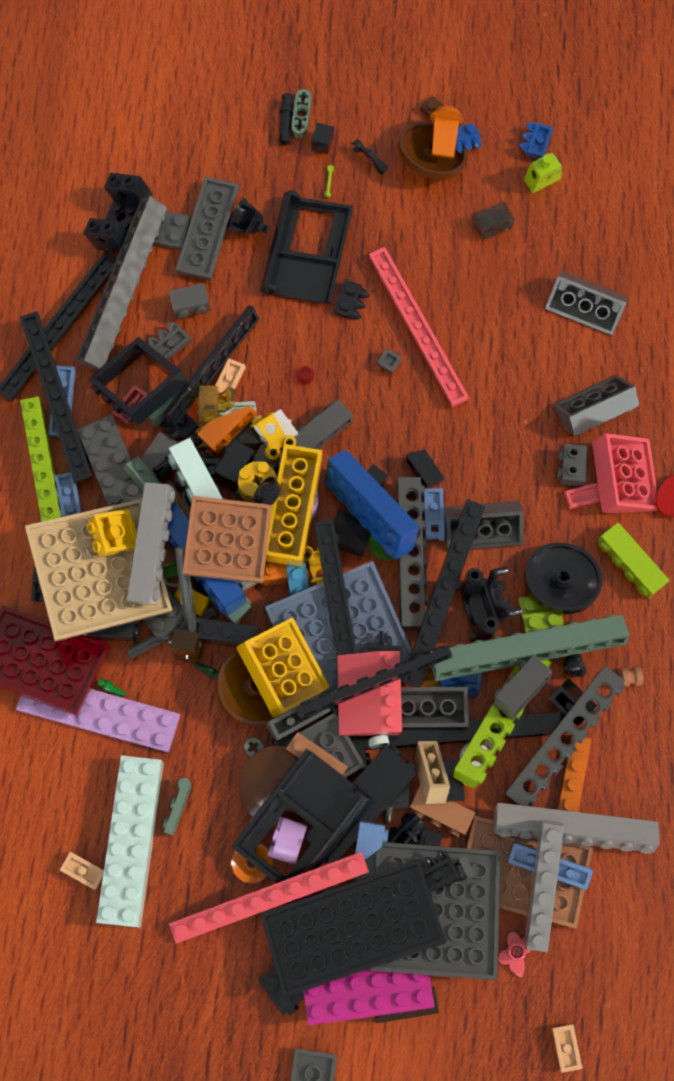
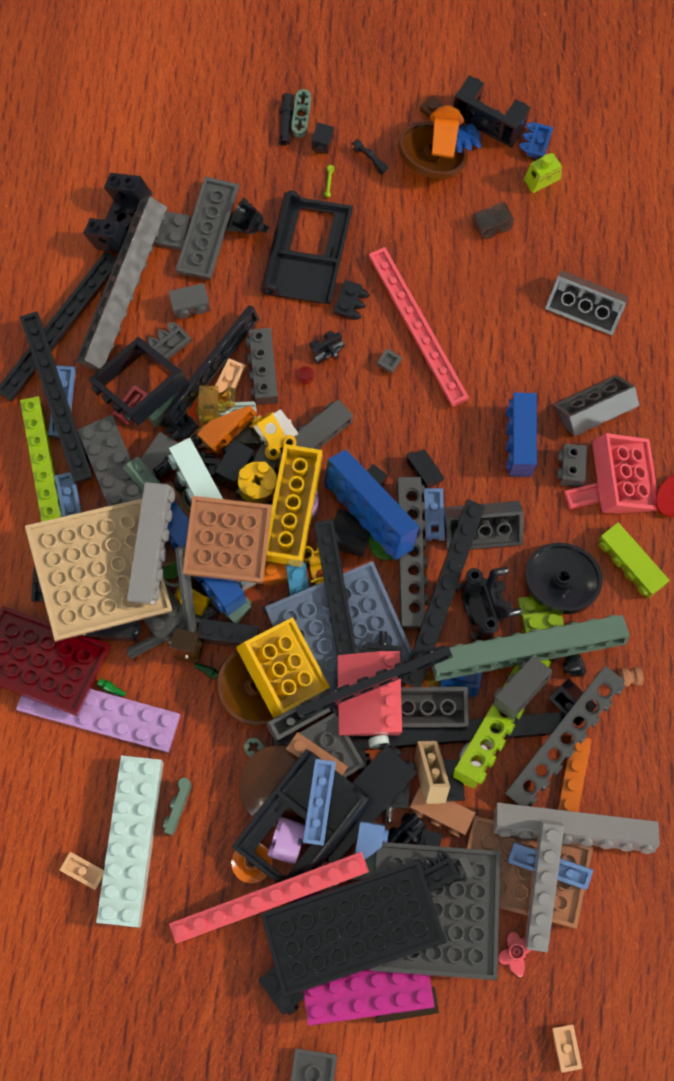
yellow plate [87,509,137,557] -> none
black hat [253,476,281,505] -> none
none -> dark grey brick [246,328,278,405]
none -> medium blue plate [303,759,336,846]
none -> black hips [309,330,345,364]
none -> black plate [453,75,531,148]
none -> blue brick [506,392,537,477]

